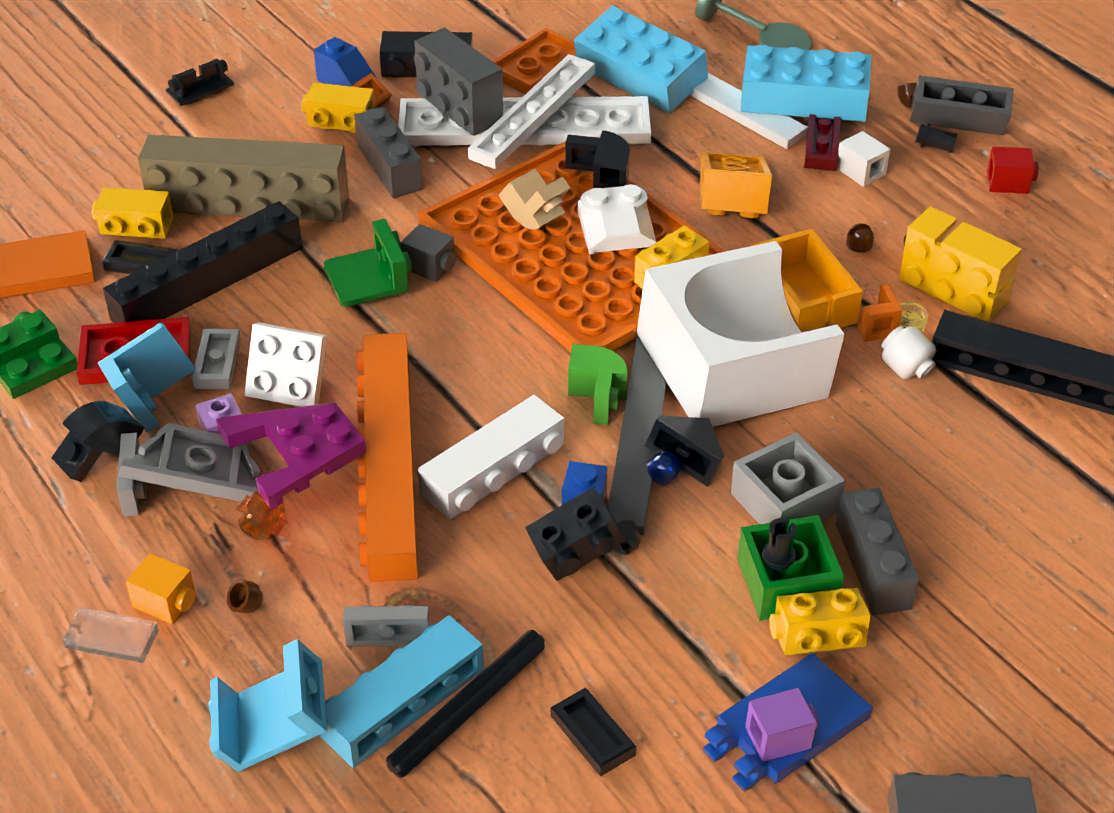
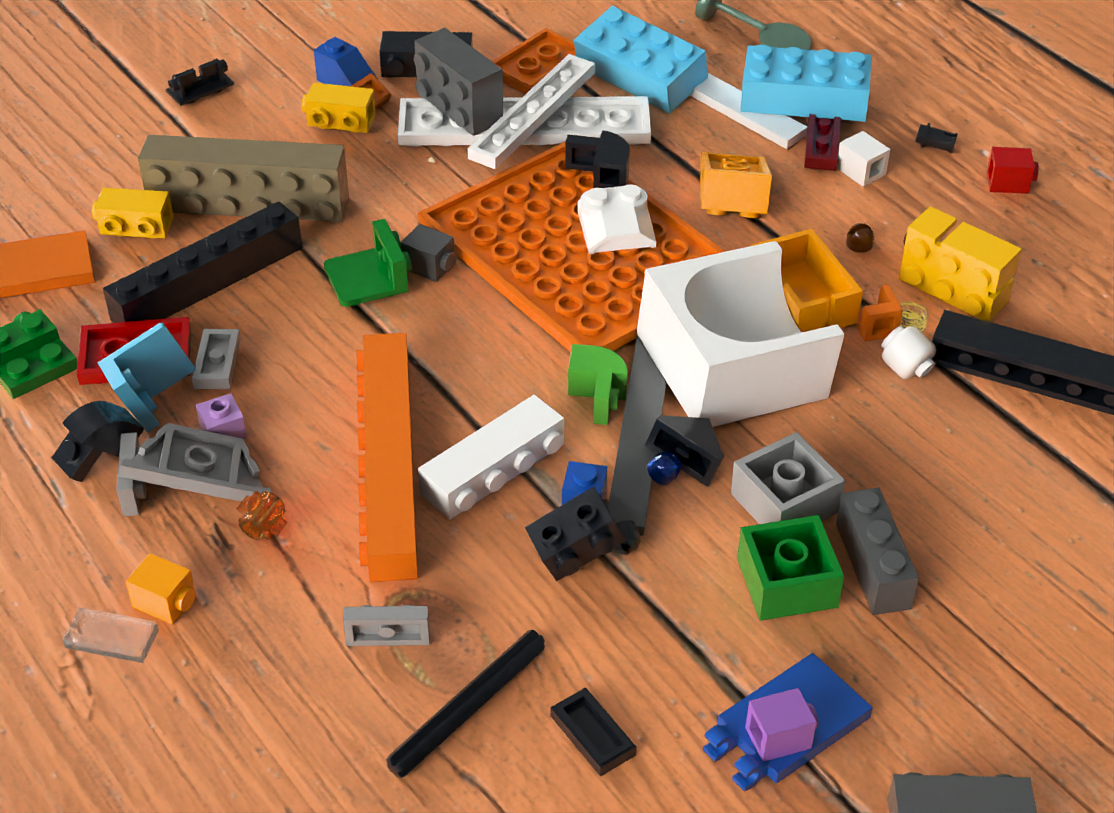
black tile [102,240,179,274] -> none
medium azure panel [209,639,327,772] -> none
magenta wing [216,402,366,509] -> none
reddish brown hinge [227,579,263,613] -> none
white plate [244,322,327,407] -> none
medium azure brick [320,615,484,768] -> none
dark grey brick [354,107,423,198] -> none
tan brick [498,168,570,230] -> none
yellow brick [634,225,710,289] -> none
black pin [762,518,796,571] -> none
yellow brick [769,587,871,656] -> none
reddish brown hinge [897,83,917,106] -> none
dark grey brick [910,75,1014,135] -> none

